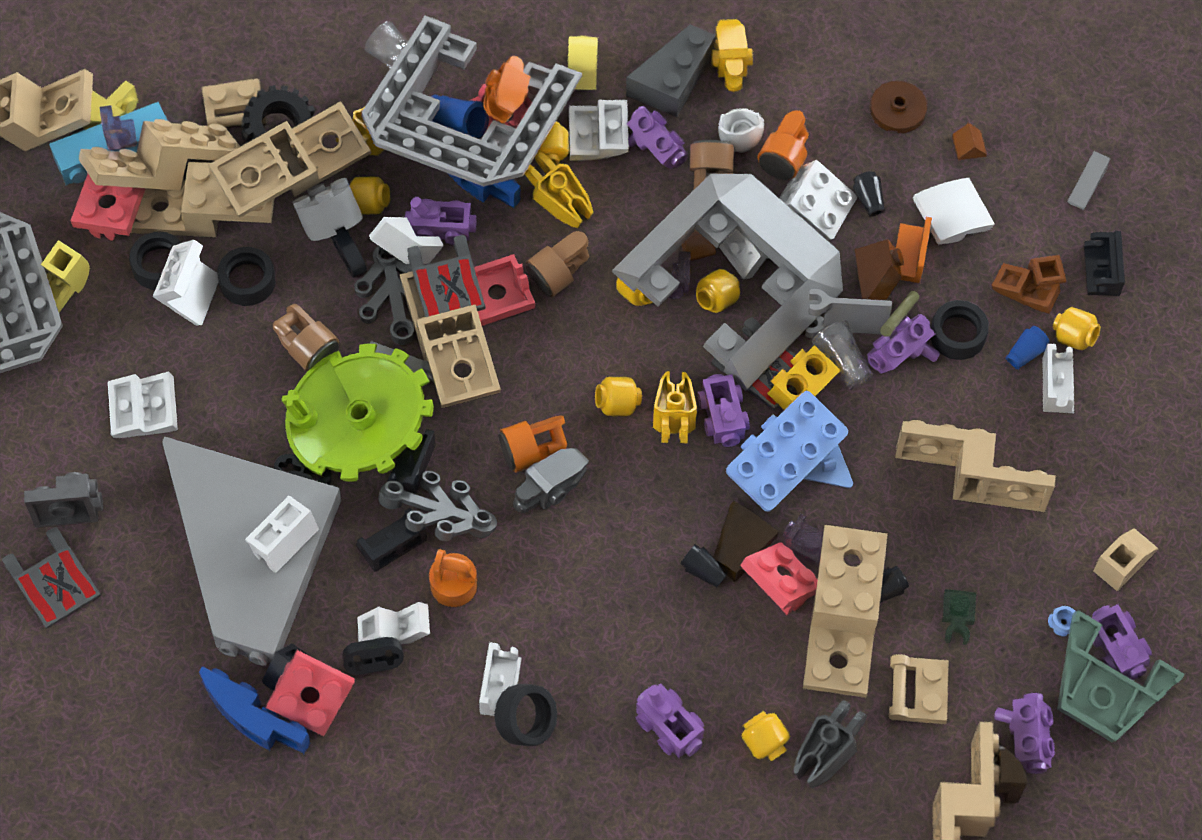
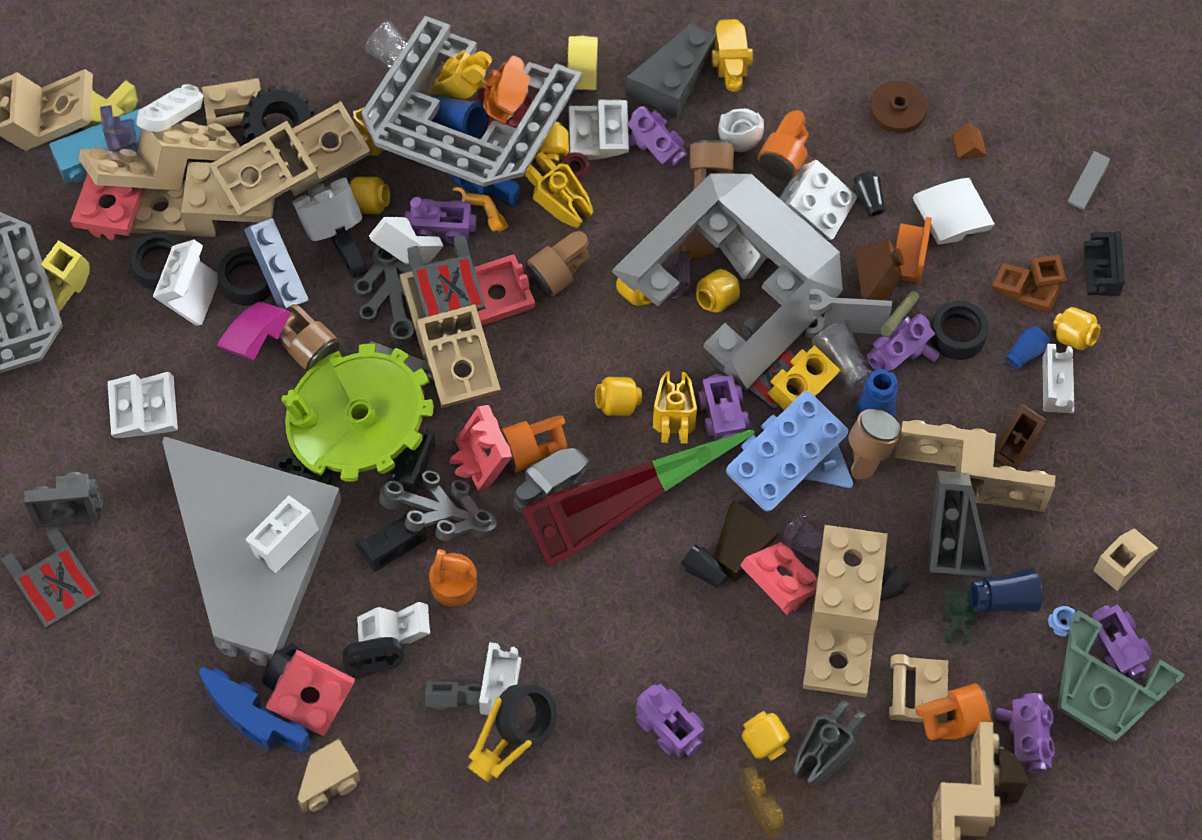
none -> white plate [136,85,203,132]
none -> dark pink slope [217,301,291,361]
none -> plate [244,218,309,310]
none -> tan slope [298,739,360,813]
none -> dark grey plate [425,681,481,710]
none -> yellow hinge [430,50,492,100]
none -> coral piece [449,405,512,491]
none -> light orange arm [452,187,508,232]
none -> yellow plant [468,698,532,783]
none -> dark red plate [521,430,755,566]
none -> dark red plate [561,152,590,181]
none -> clear yellow slope [742,767,784,838]
none -> medium nougat piece [848,409,901,479]
none -> blue plant [855,369,898,418]
none -> orange piece [915,683,993,740]
none -> dark grey wedge [927,471,993,577]
none -> dark blue plant [969,568,1042,613]
none -> reddish brown slope [994,404,1048,470]

